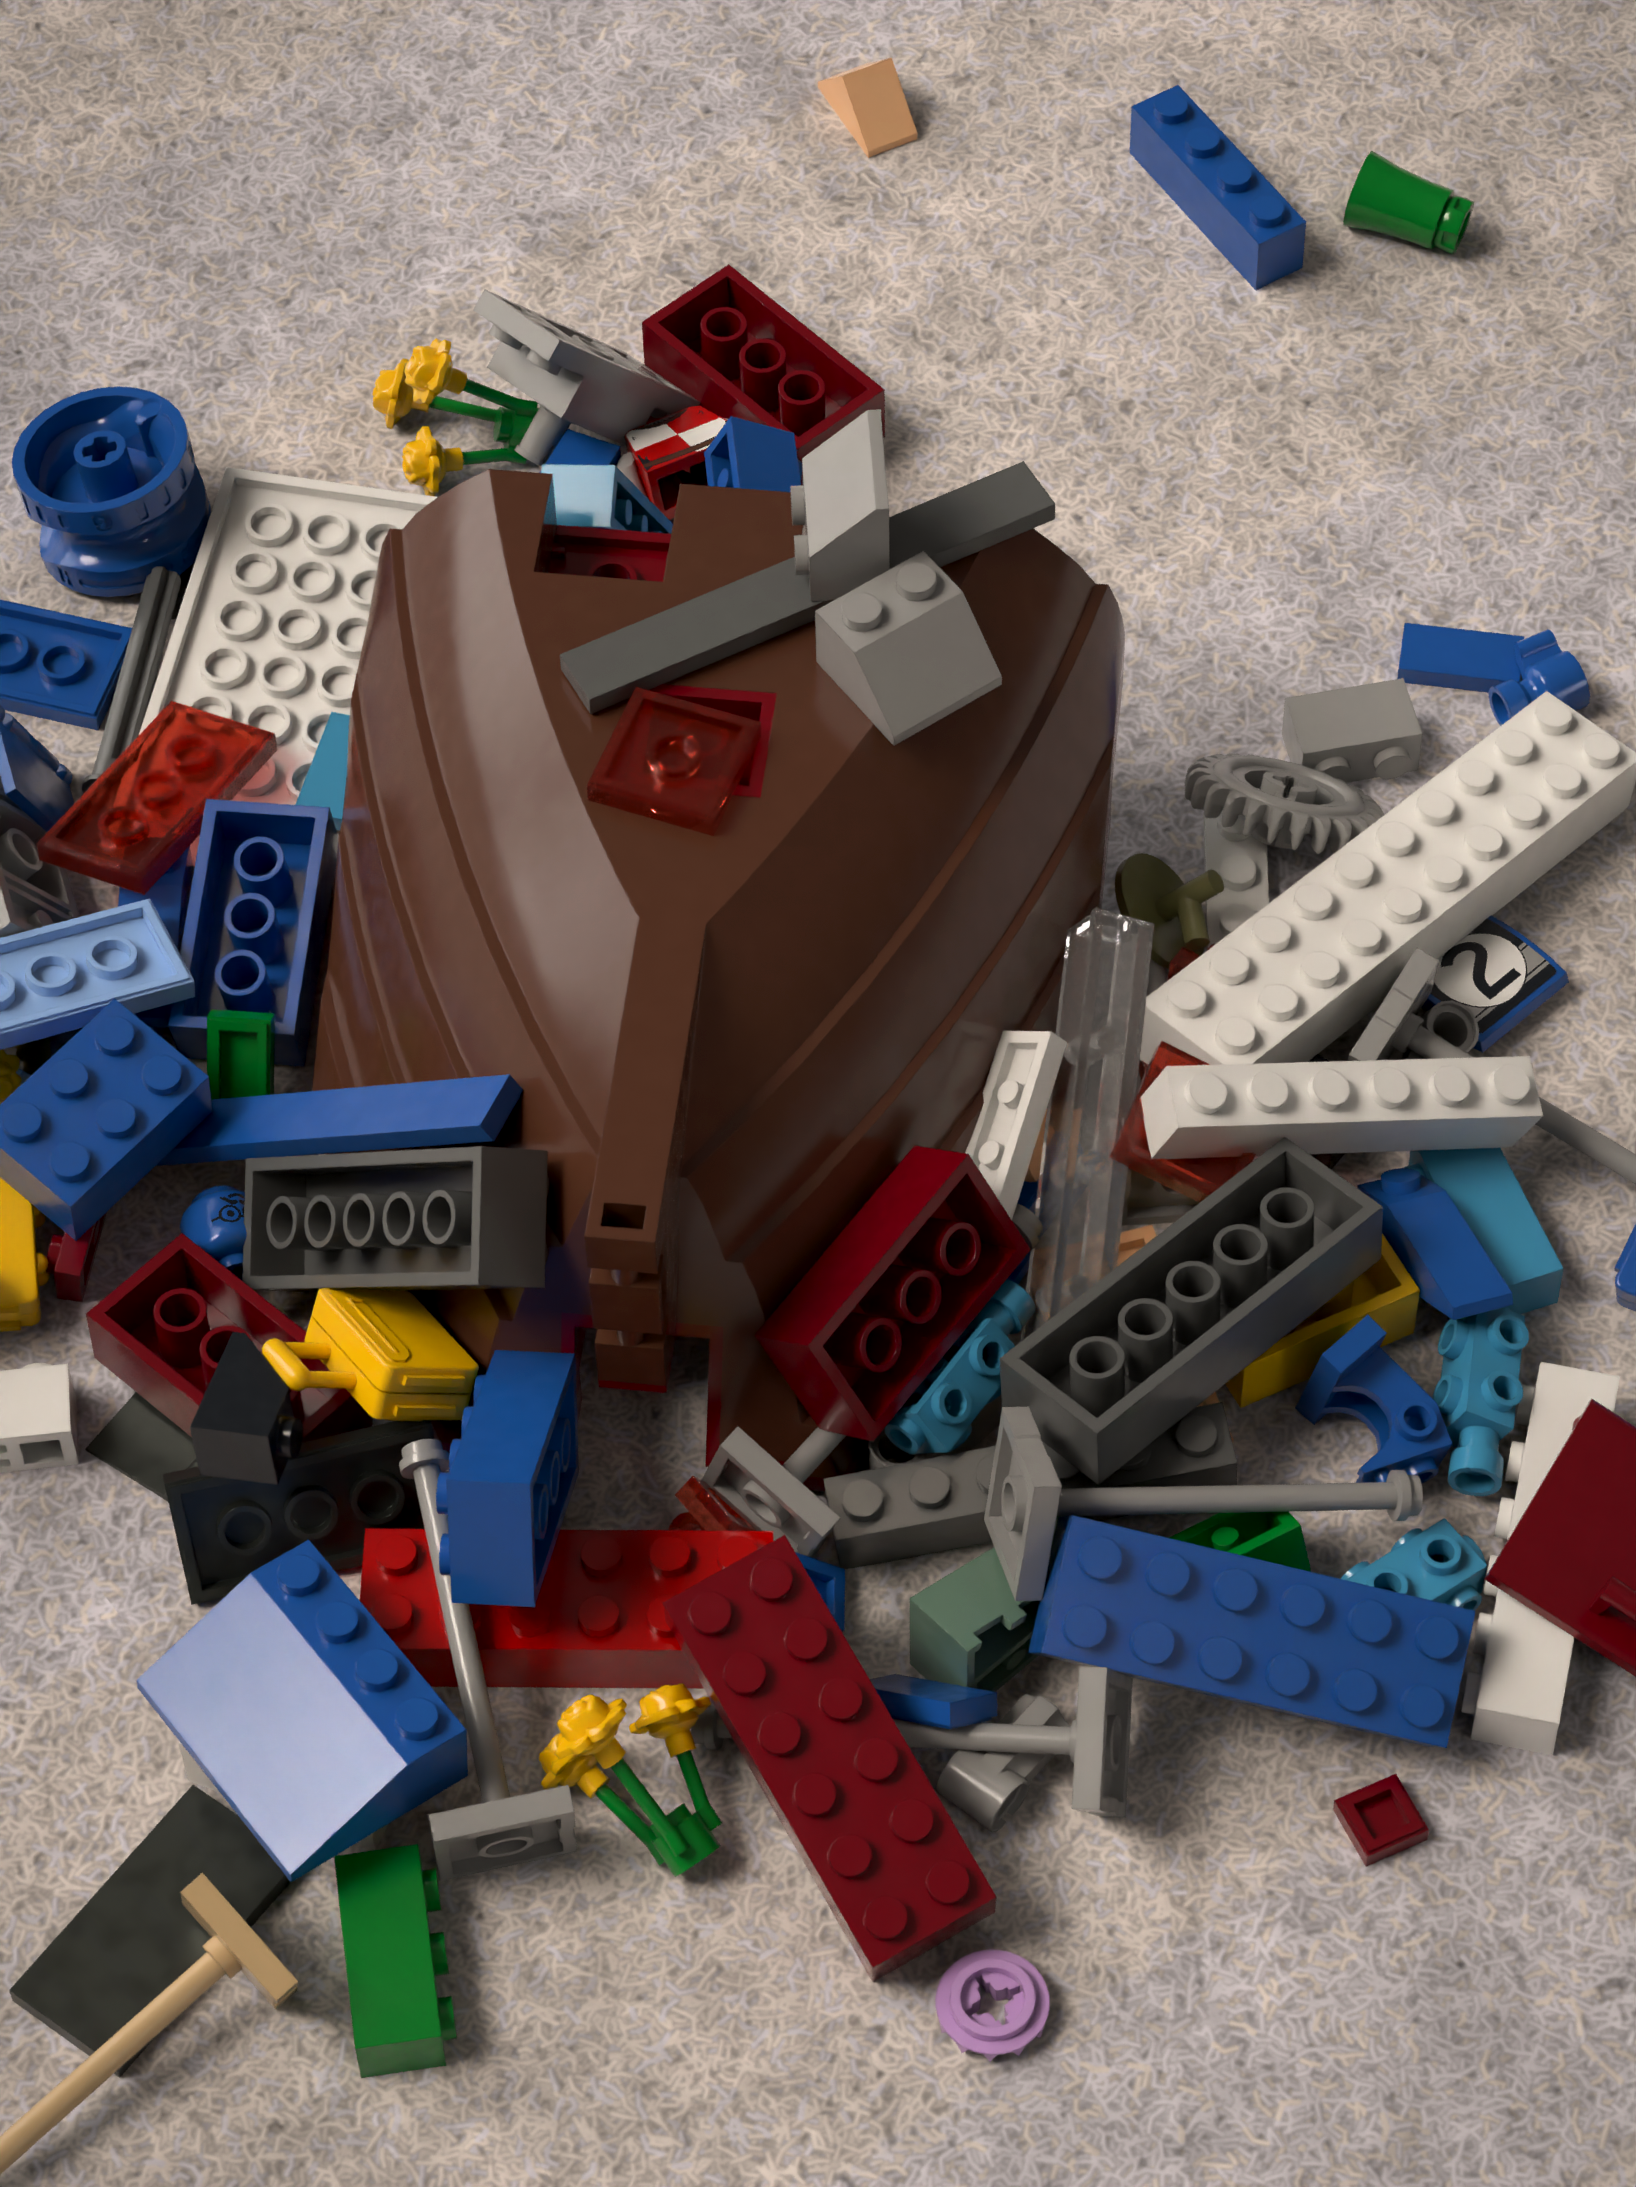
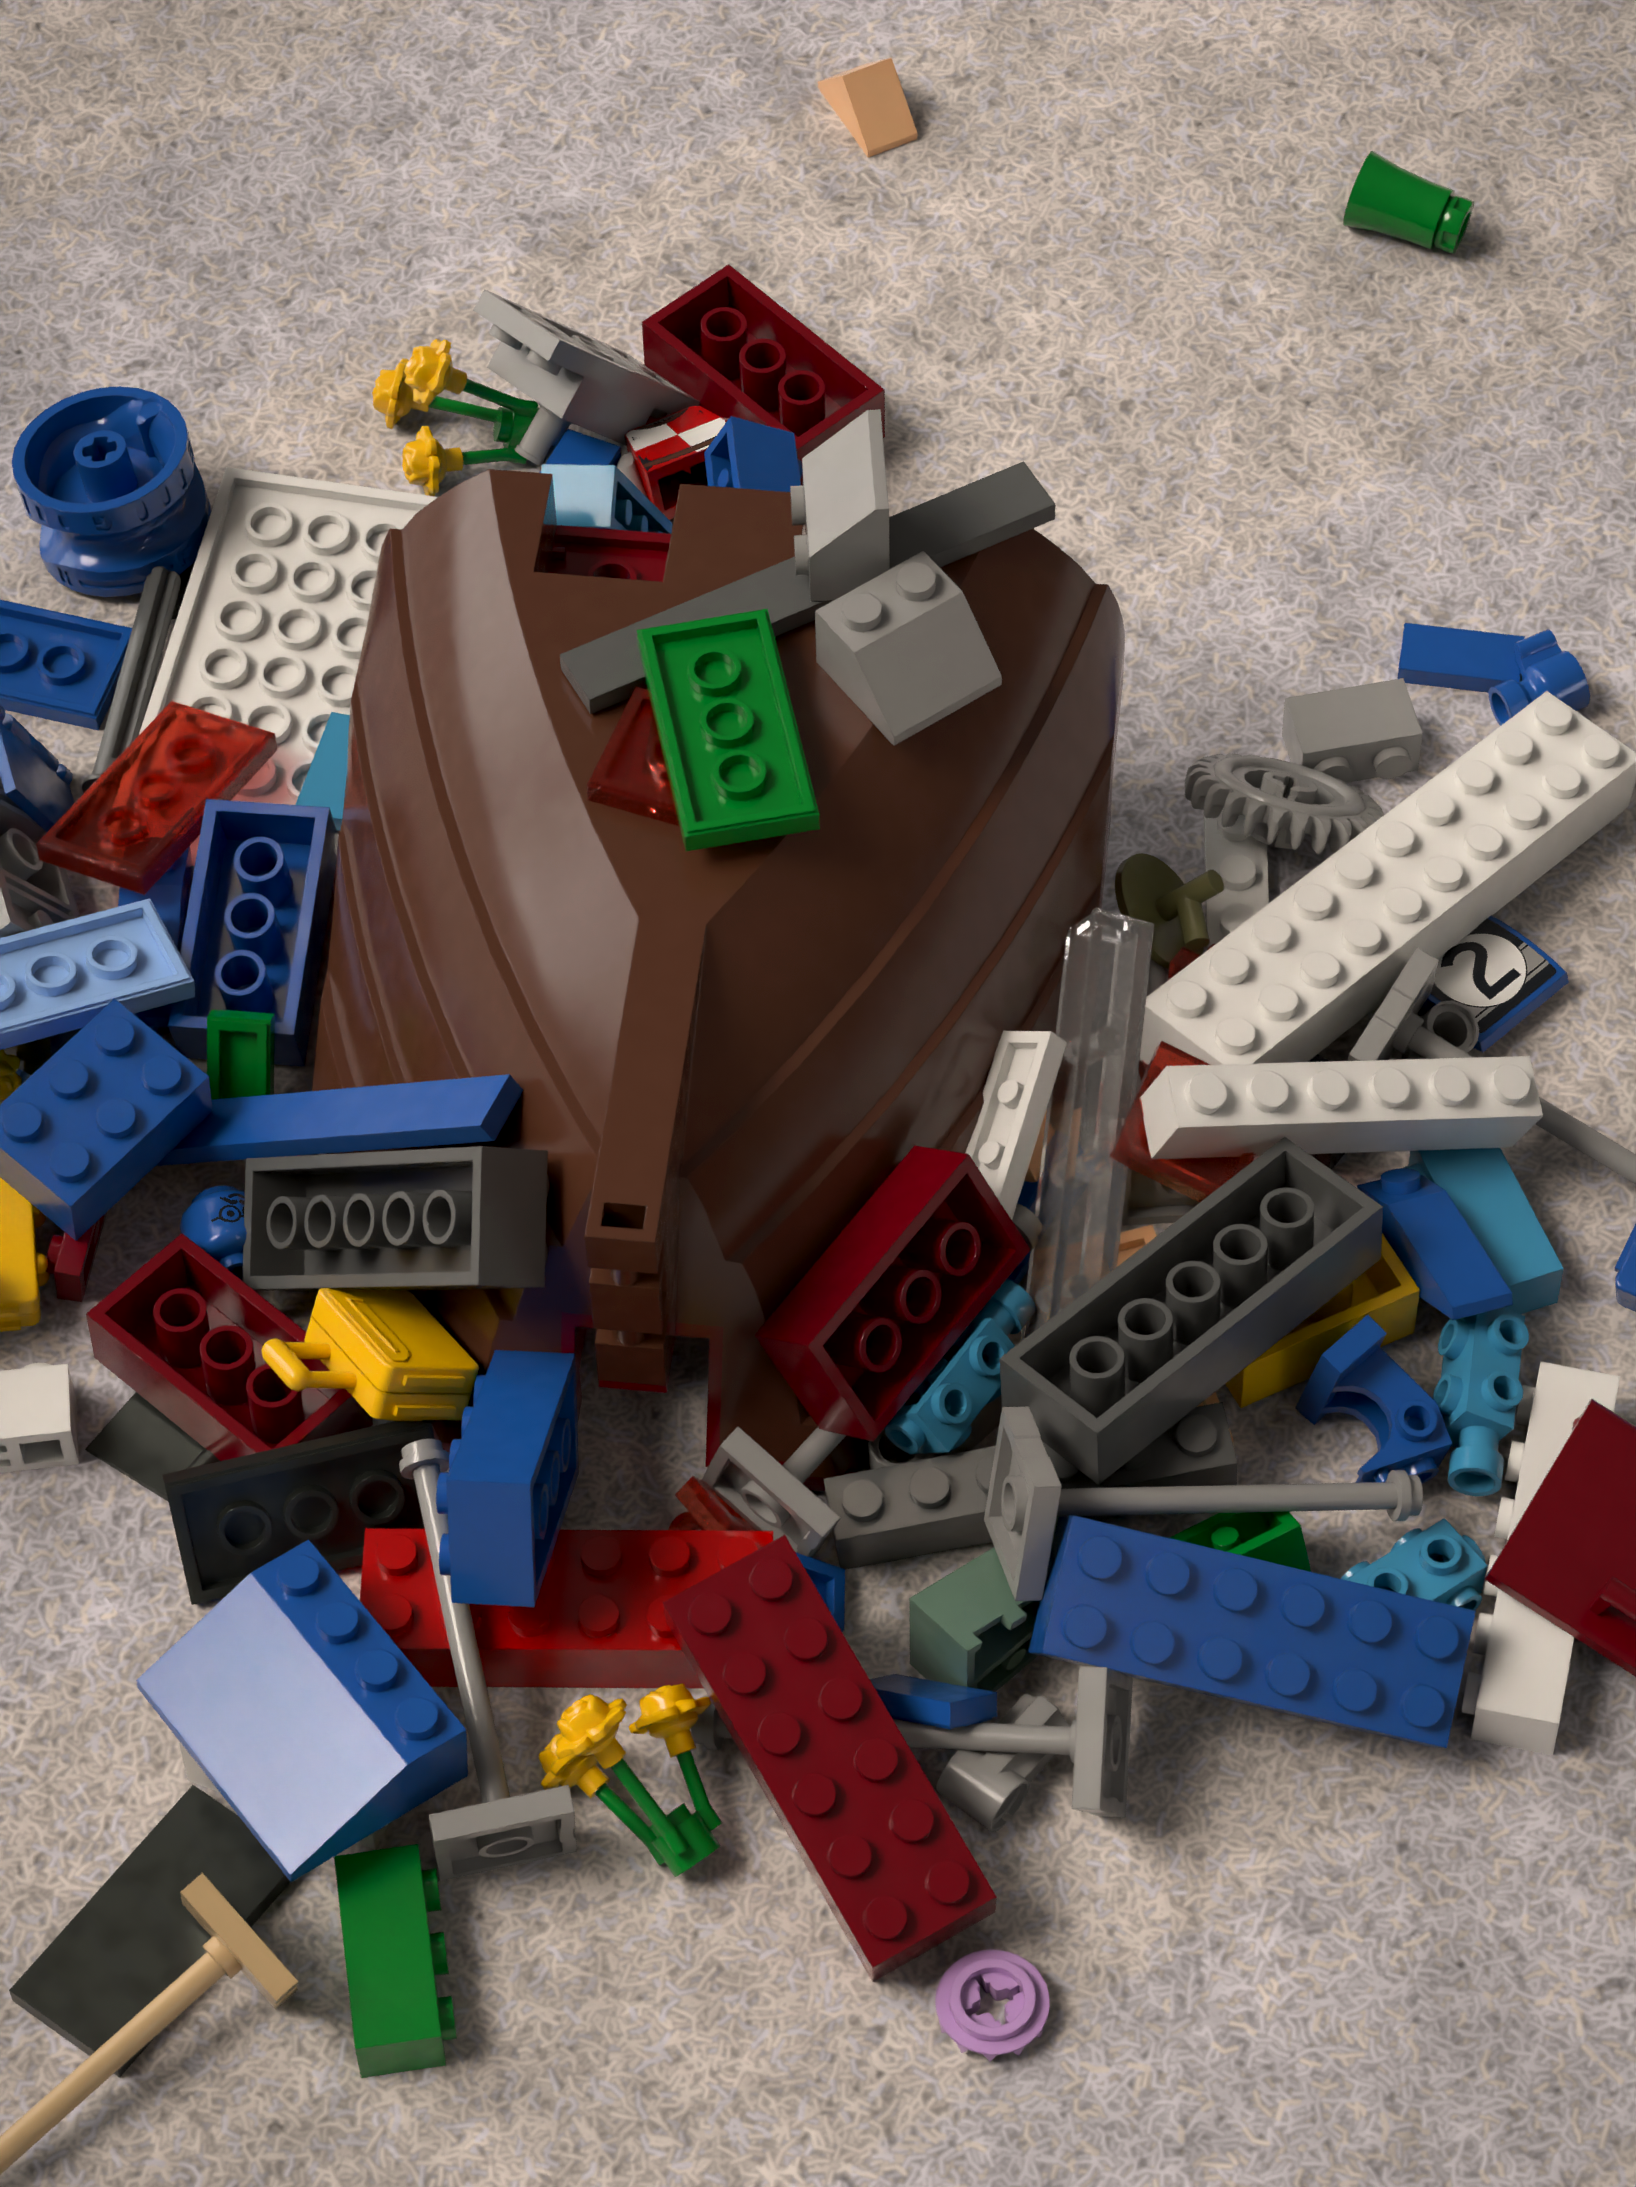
black slope [190,1332,303,1485] -> none
blue brick [1129,85,1306,290] -> none
dark red tile [1333,1774,1429,1866] -> none
none -> green tile [637,609,820,851]

